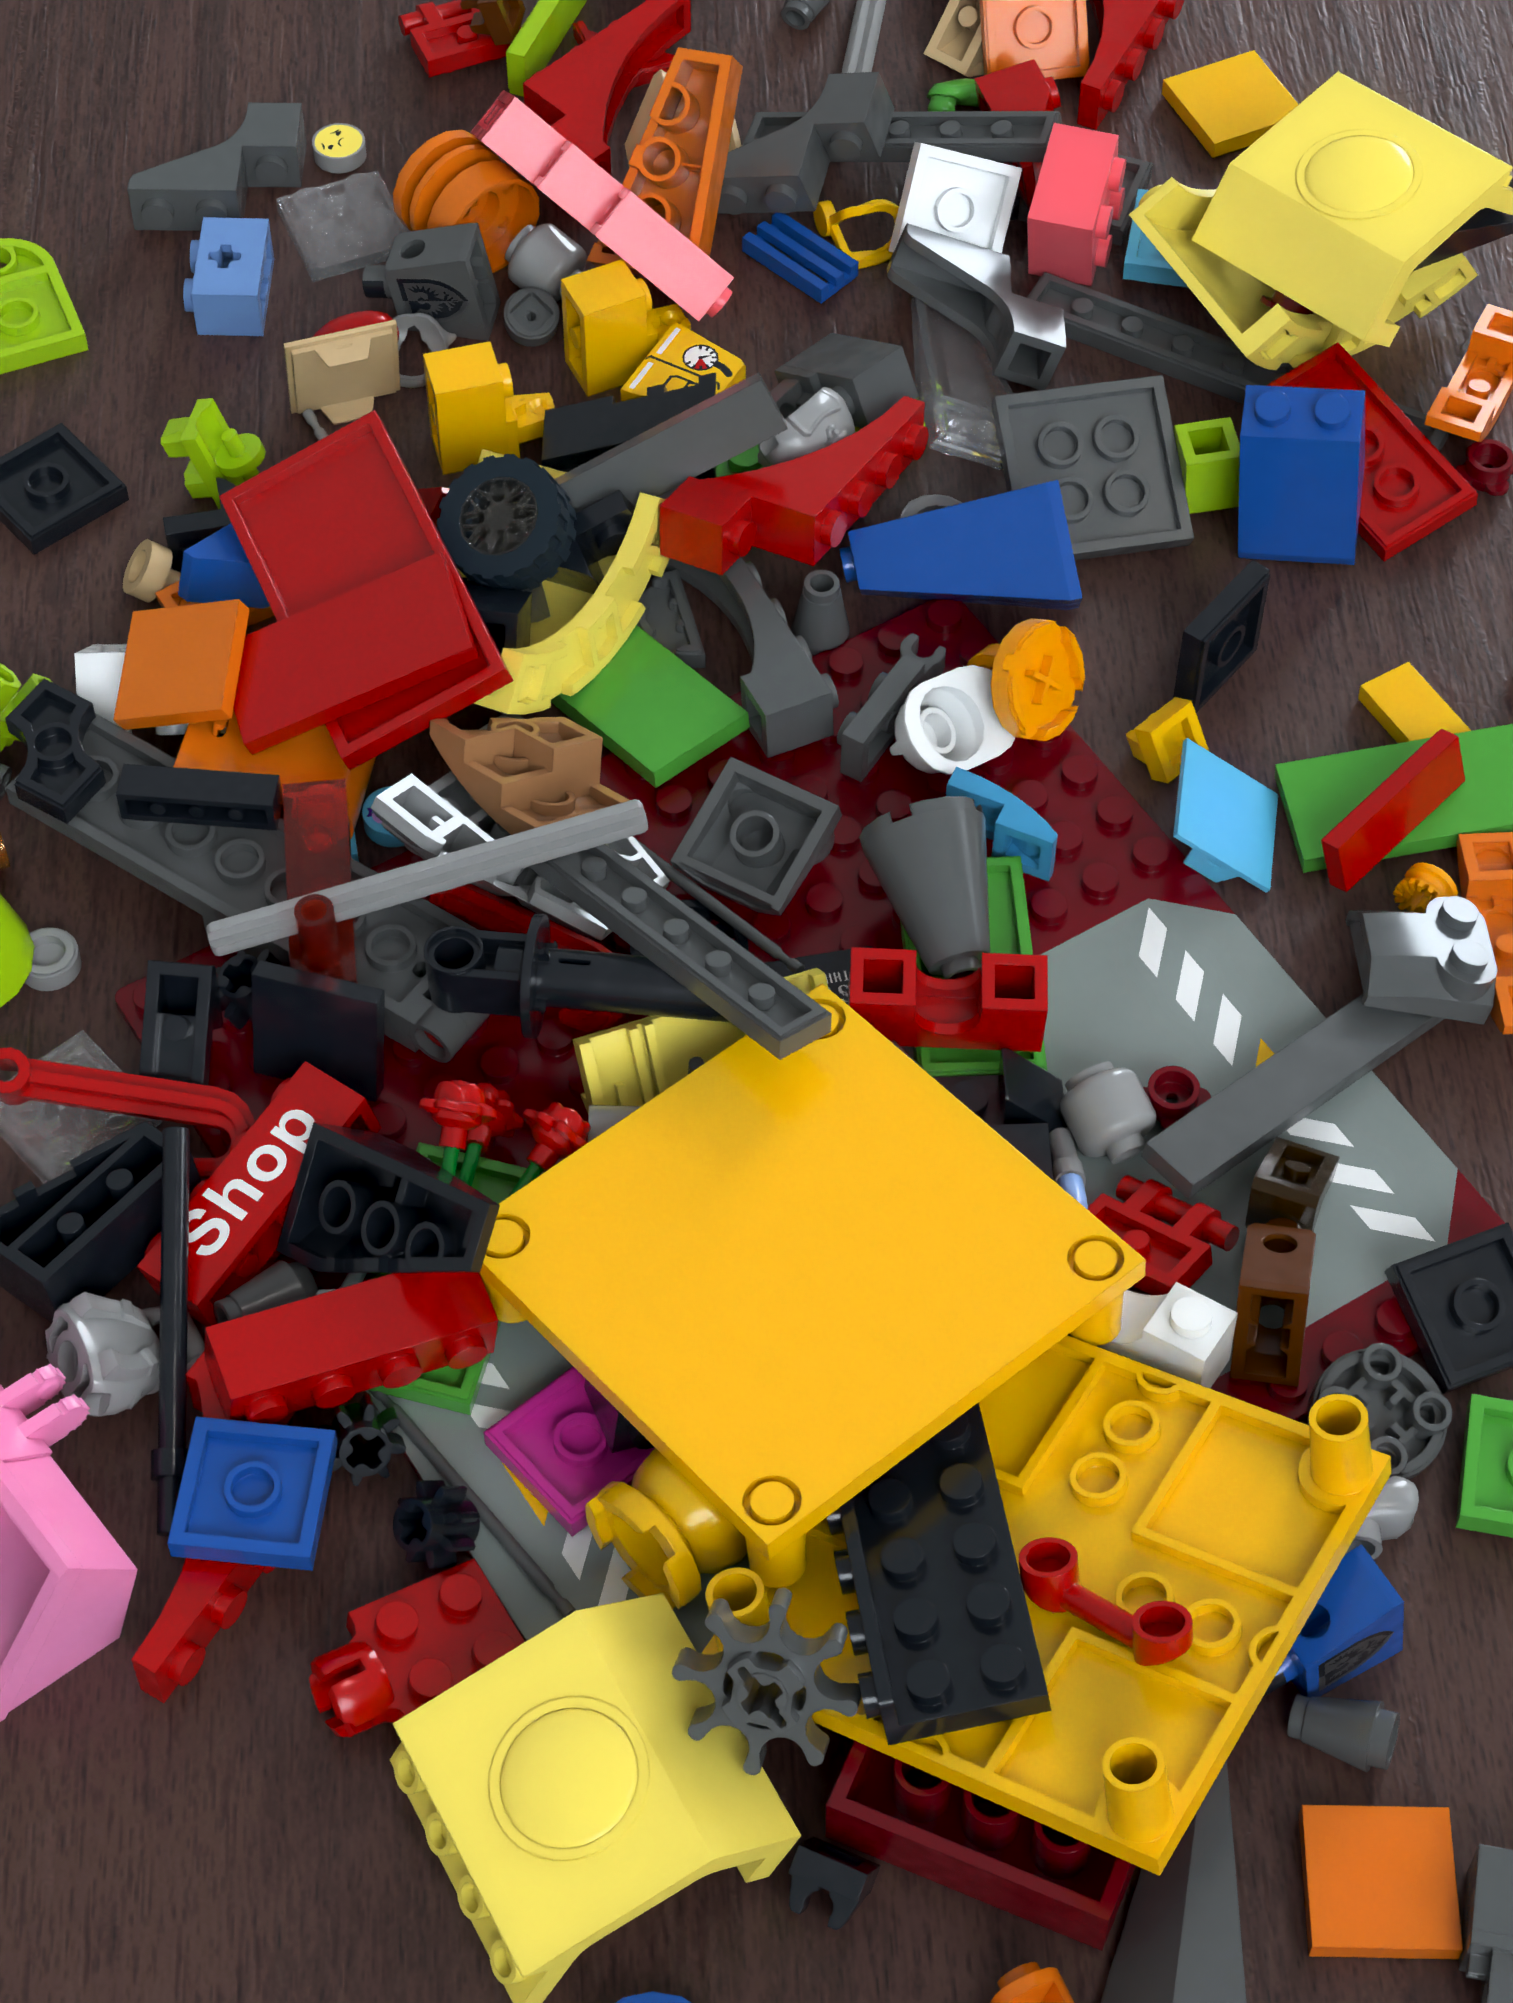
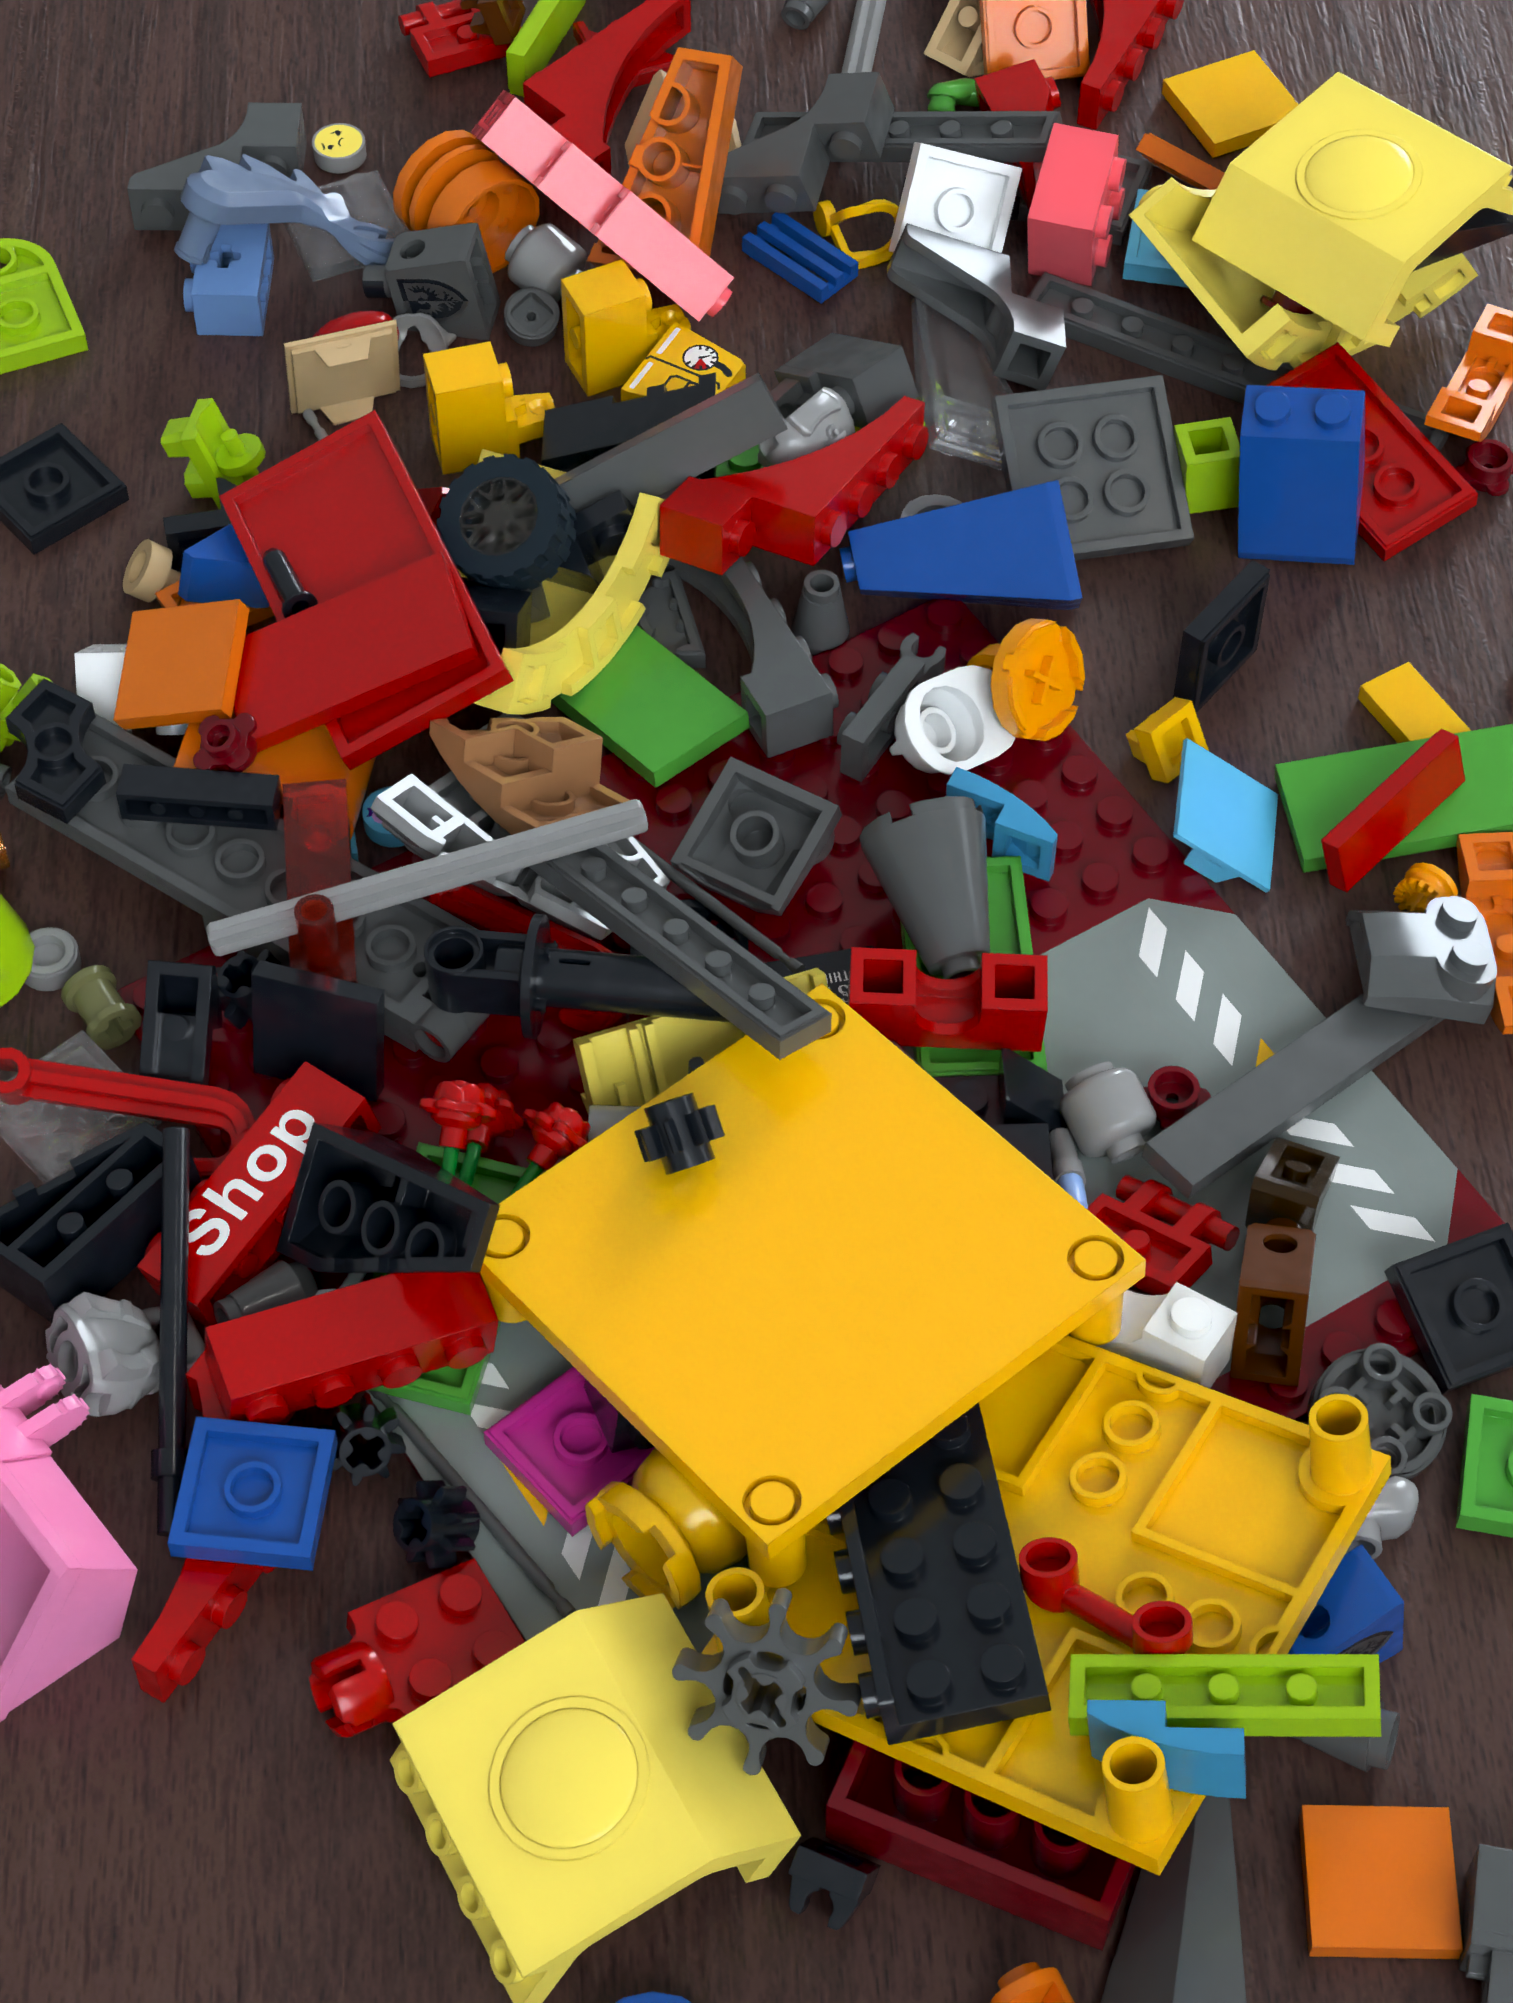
none -> olive bush [61,965,142,1050]
none -> sand blue animal [174,154,395,265]
none -> dark red plate [193,713,257,772]
none -> black piece [263,548,318,618]
none -> black gear [634,1092,725,1175]
none -> lime plate [1068,1654,1381,1737]
none -> dark azure slope [1087,1700,1246,1799]
none -> orange tile [1136,133,1225,190]

